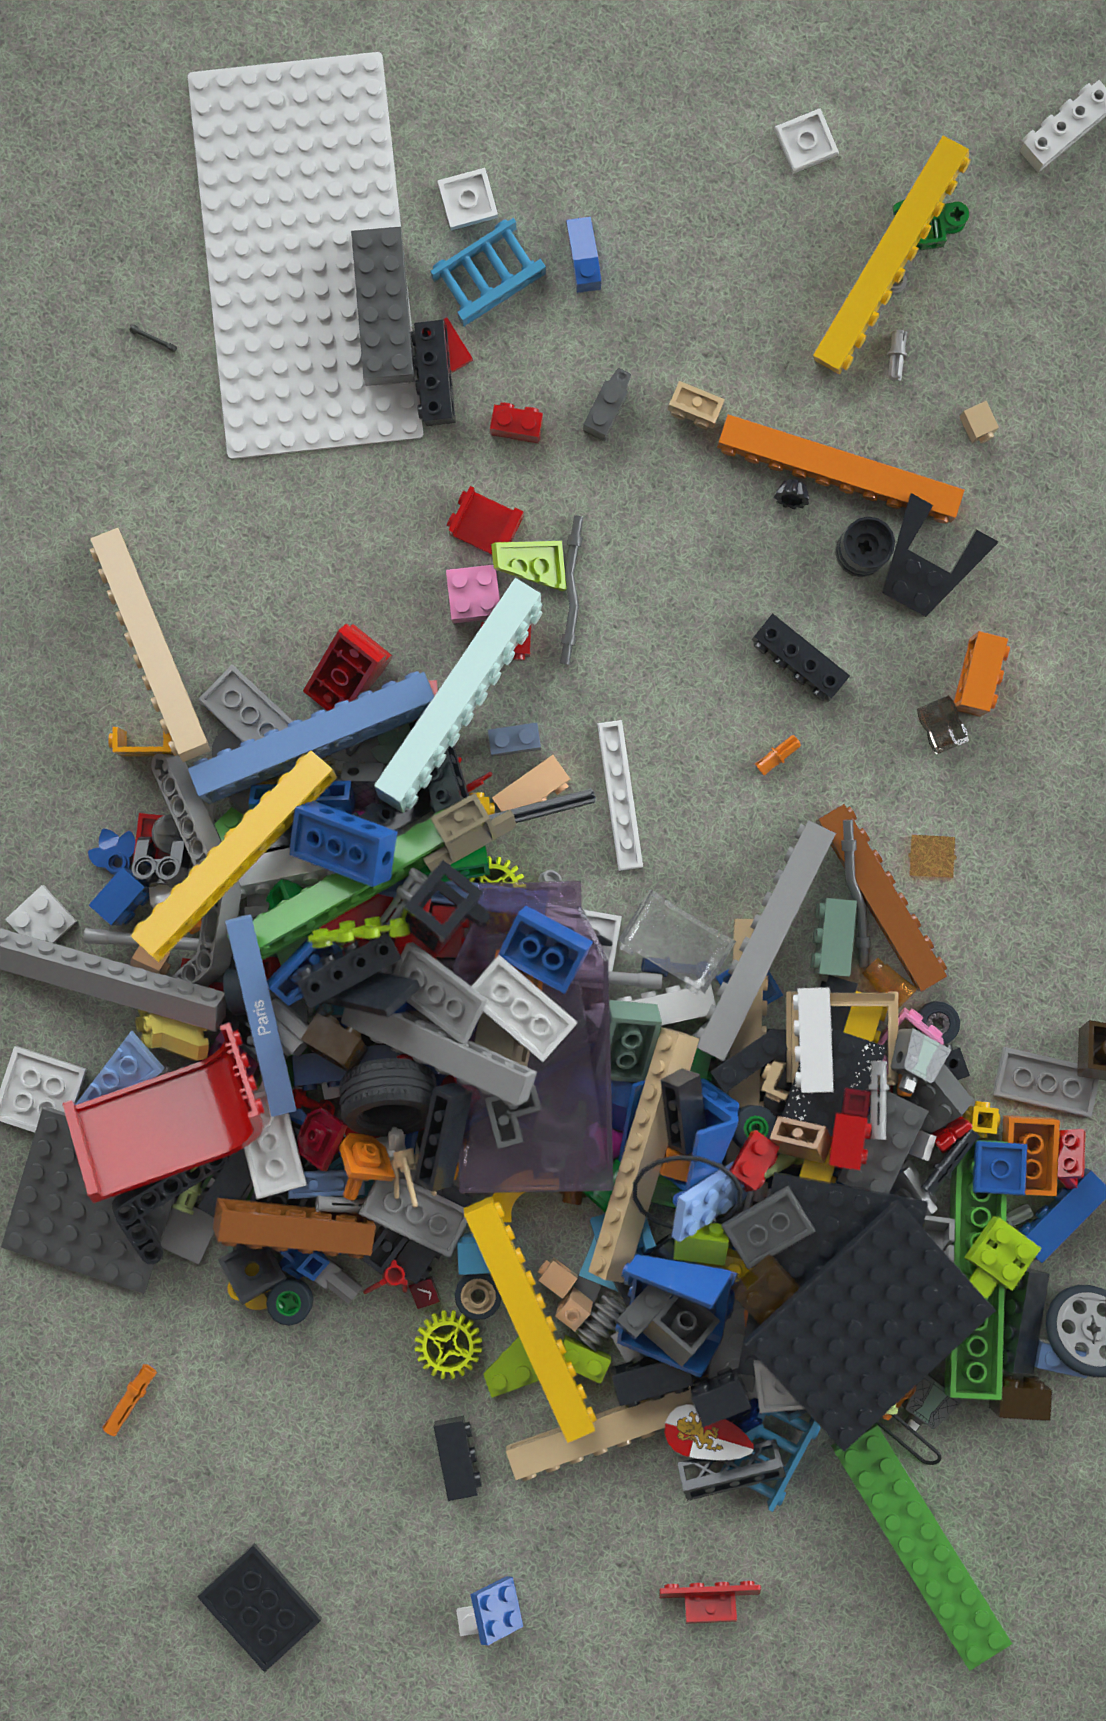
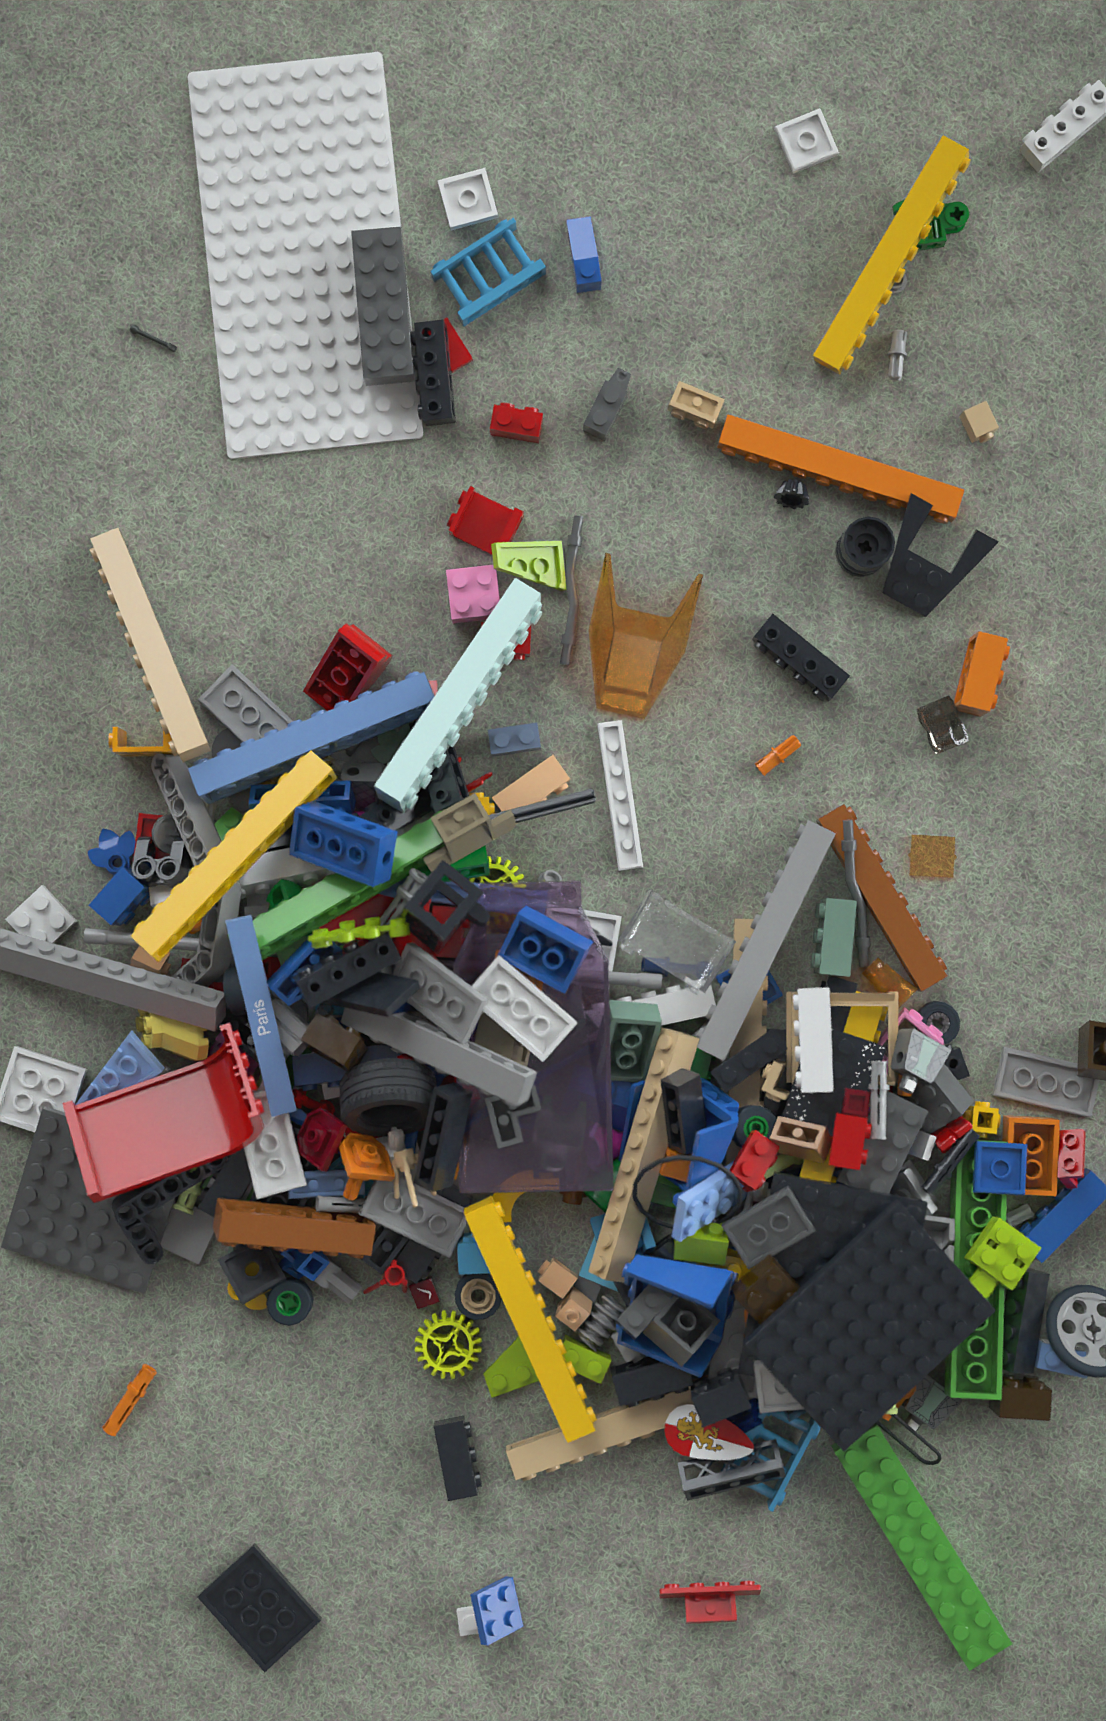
none -> clear orange windscreen [588,553,703,719]

